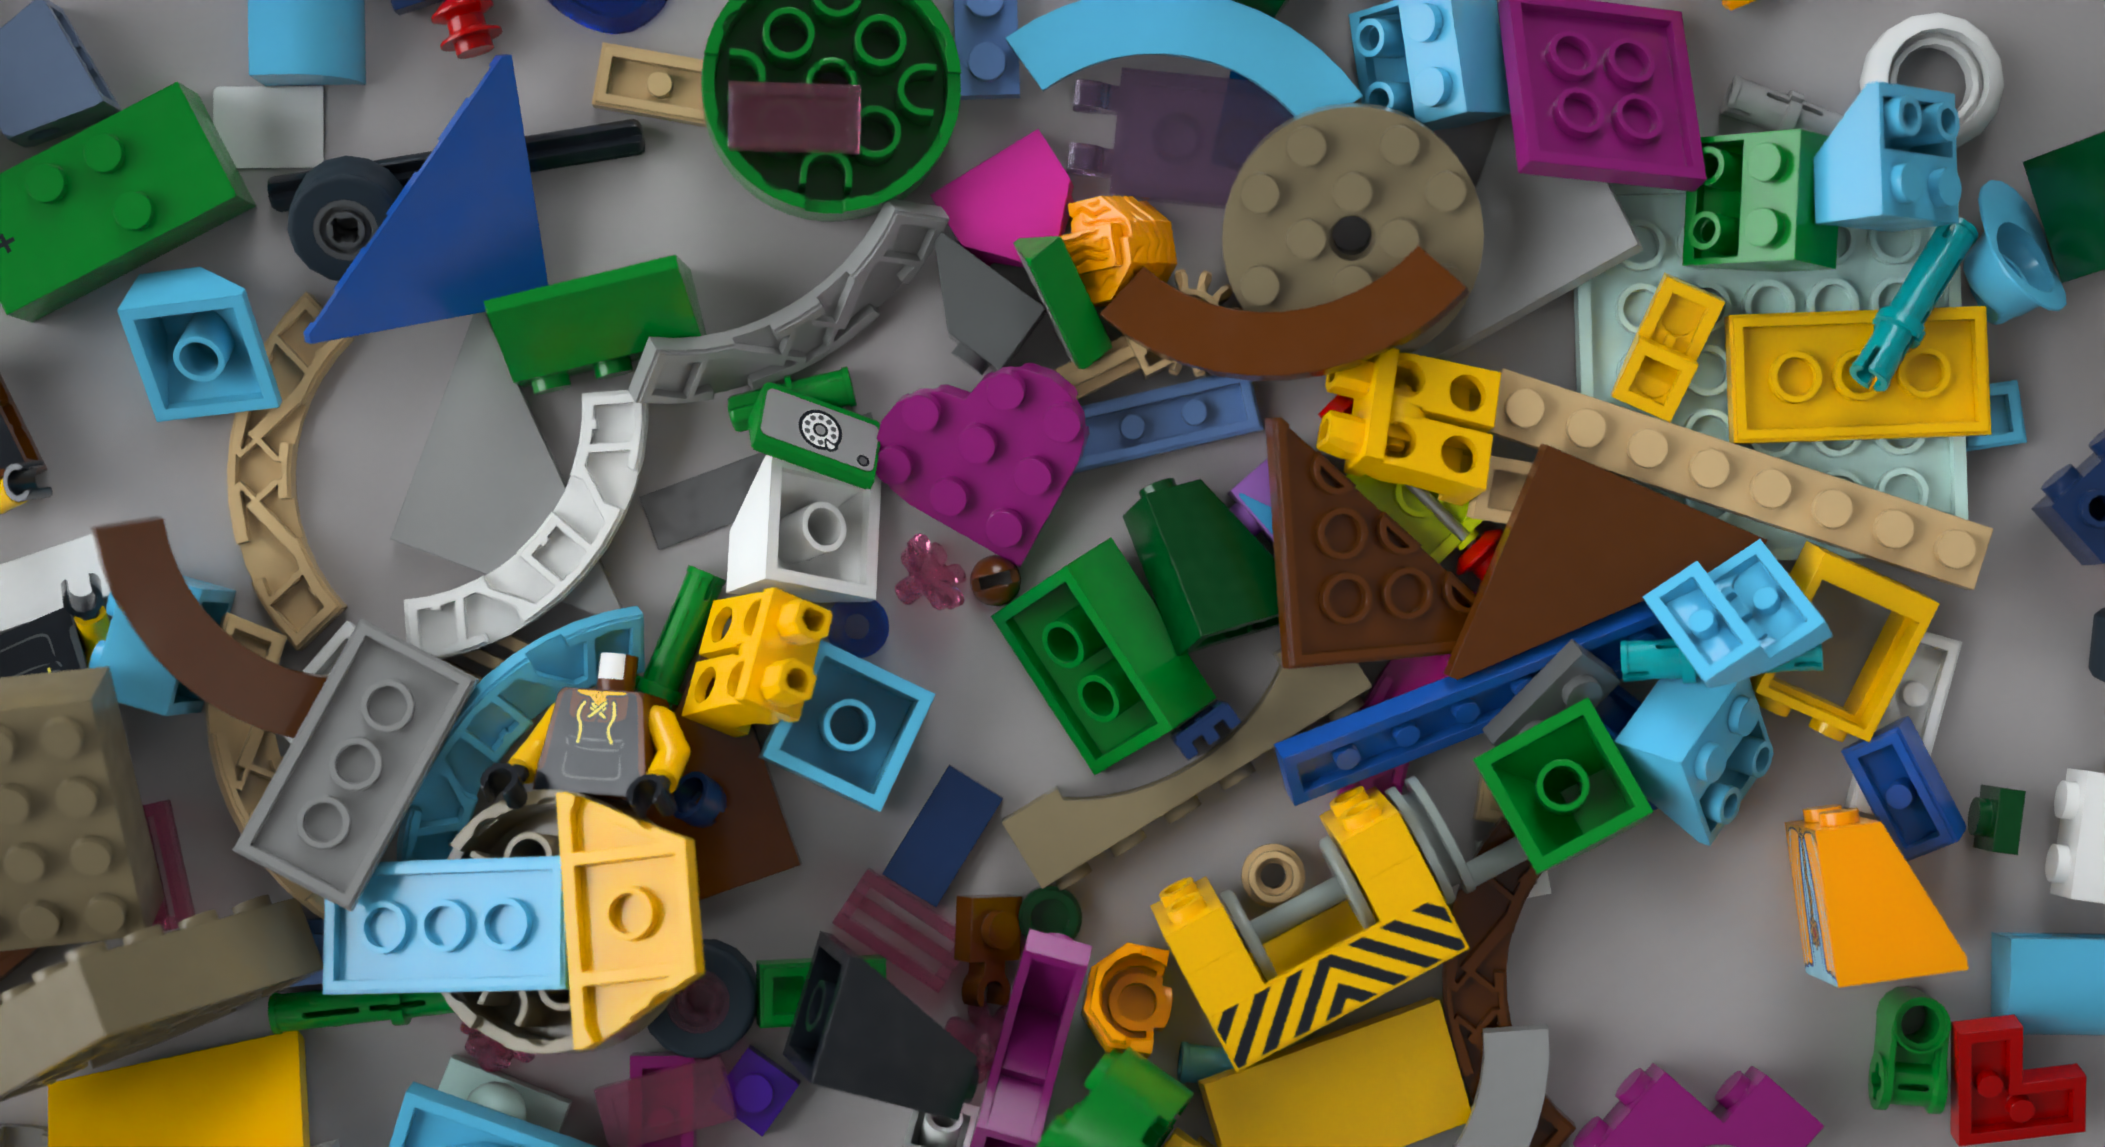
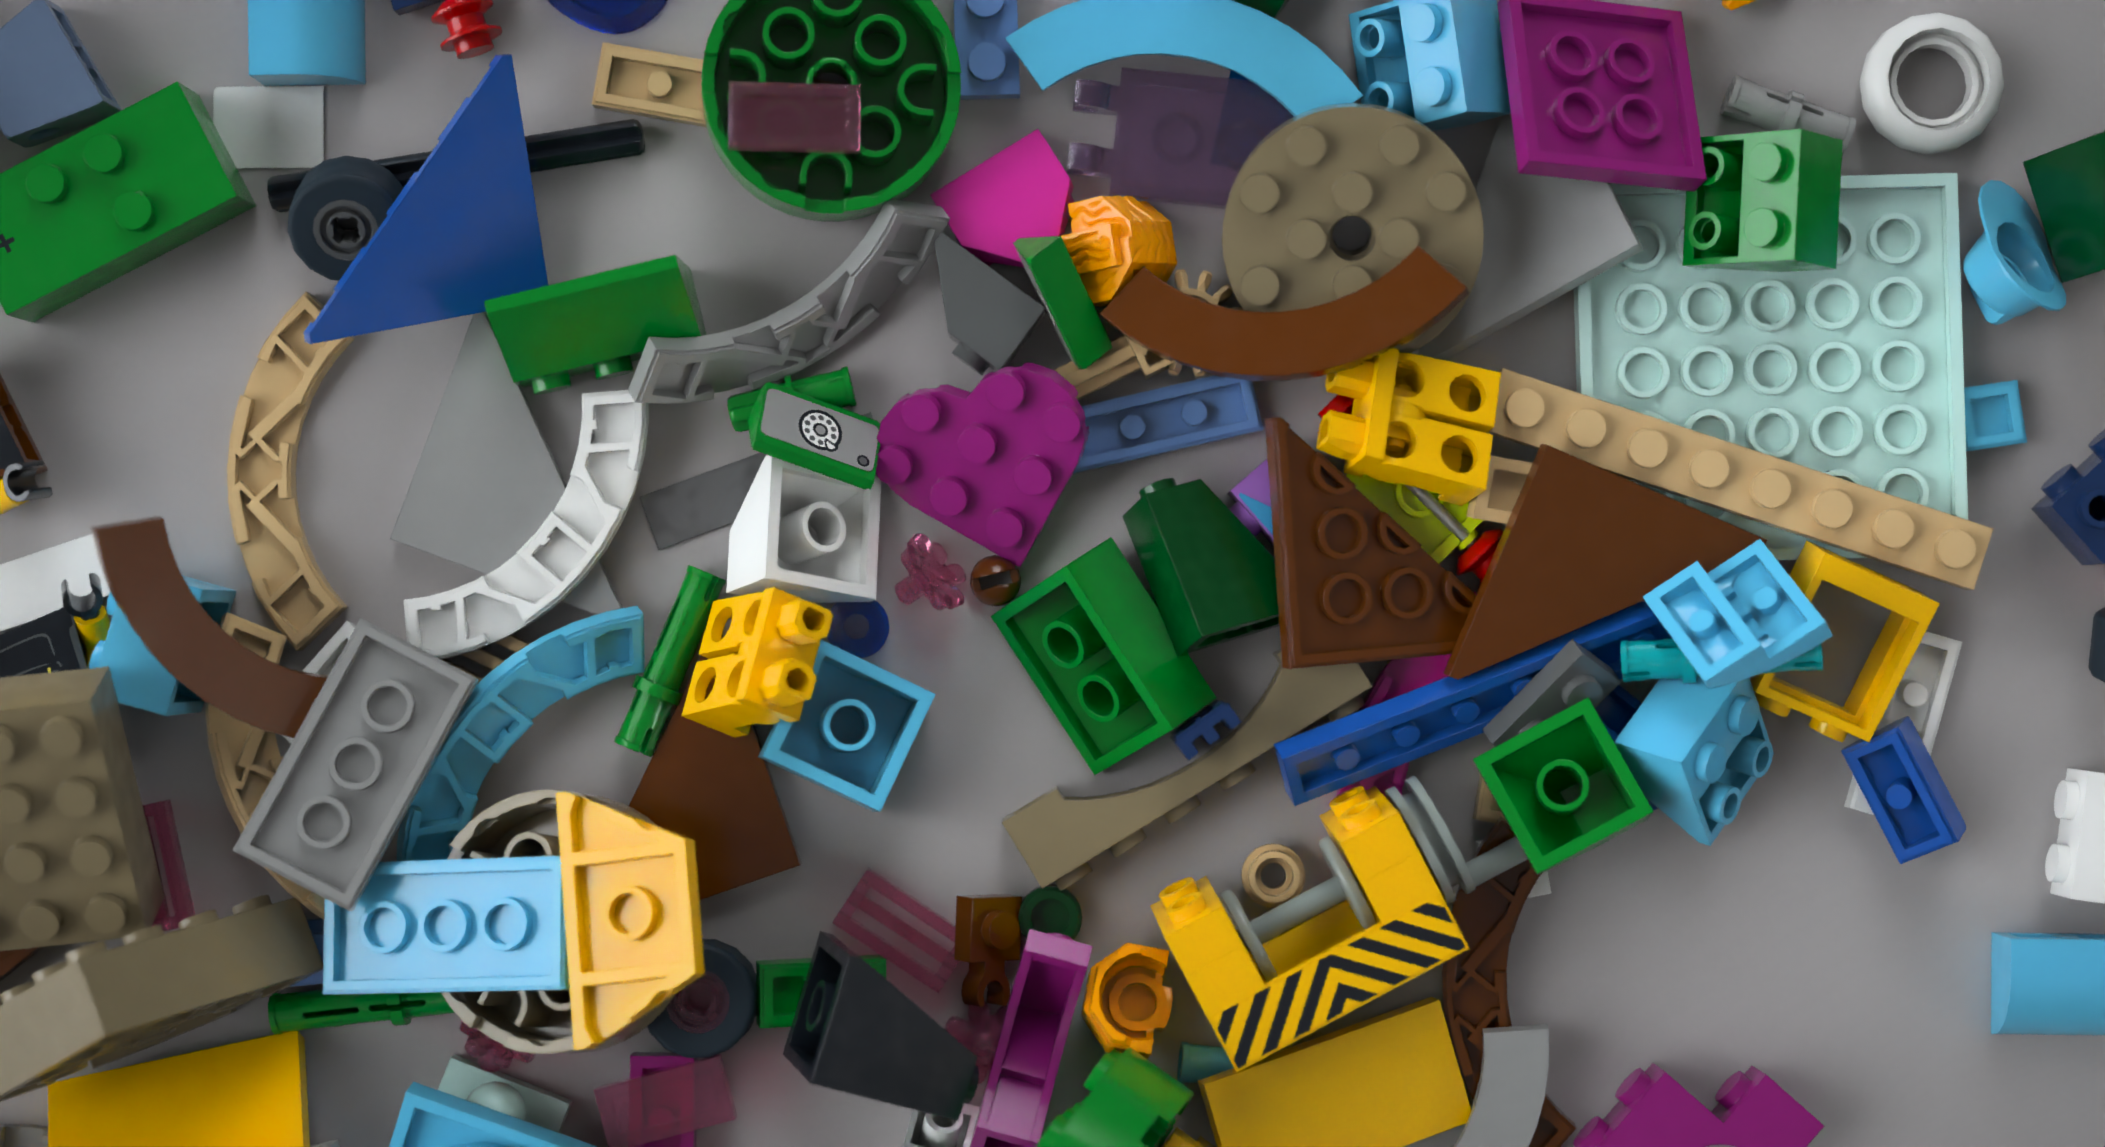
medium azure slope [117,266,282,422] -> none
torso [480,652,691,819] -> none
dark blue hinge [673,771,727,828] -> none
dark purple plate [710,1044,801,1137] -> none
dark blue tile [882,764,1003,907] -> none
yellow slope [1611,273,1726,423] -> none
yellow tile [1724,306,1991,444] -> none
light orange slope [1785,804,1969,988] -> none
medium azure slope [1813,81,1962,232] -> none
teal pin [1849,217,1979,392] -> none
green piece [1868,986,1951,1114] -> none
red plate [1951,1014,2087,1146] -> none
dark green plate [1968,785,2026,855] -> none

